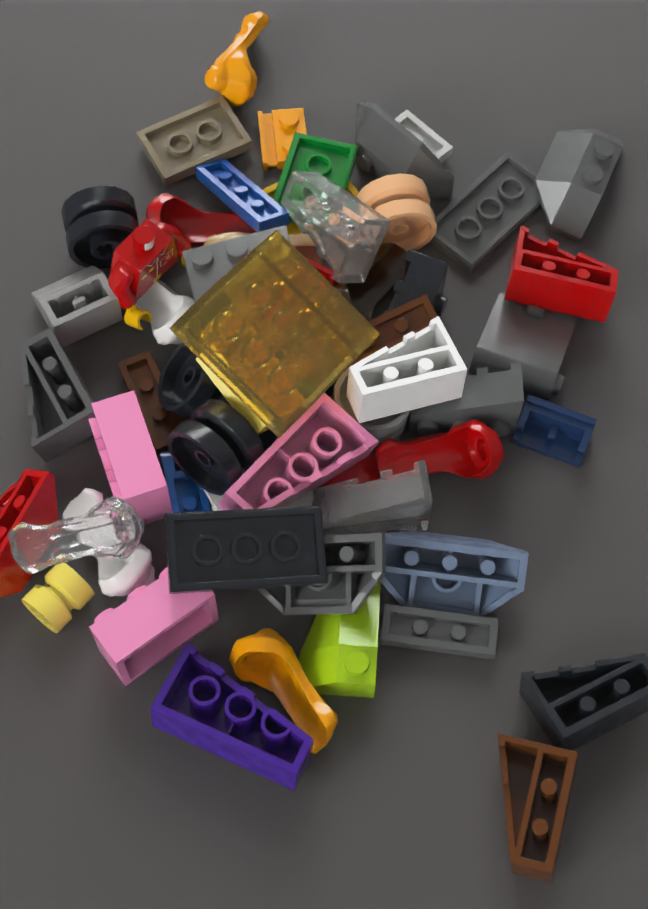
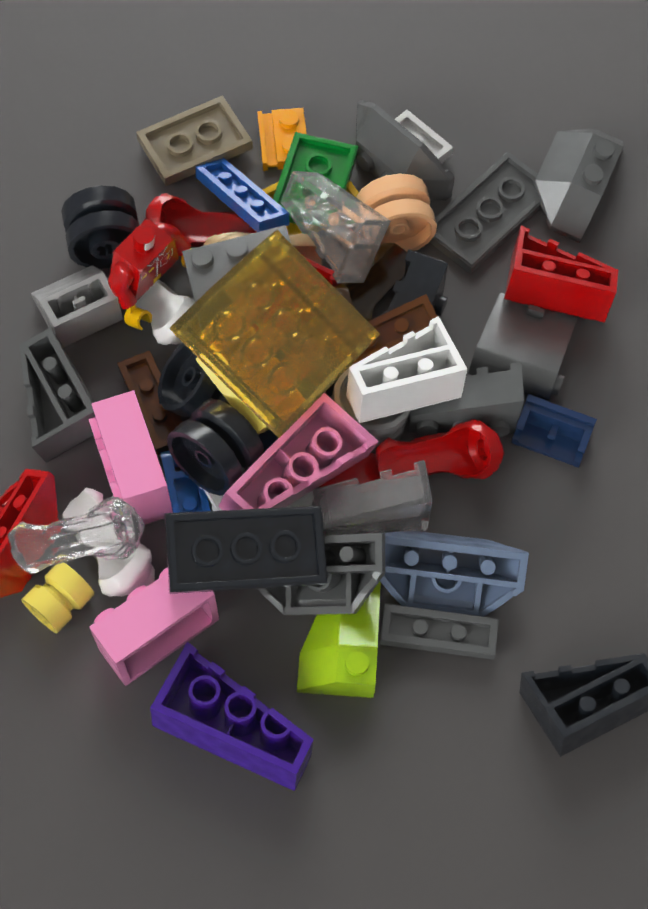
light orange hair [205,11,270,108] -> none
light orange hair [229,628,338,754] -> none
reddish brown wedge [498,733,578,883] -> none

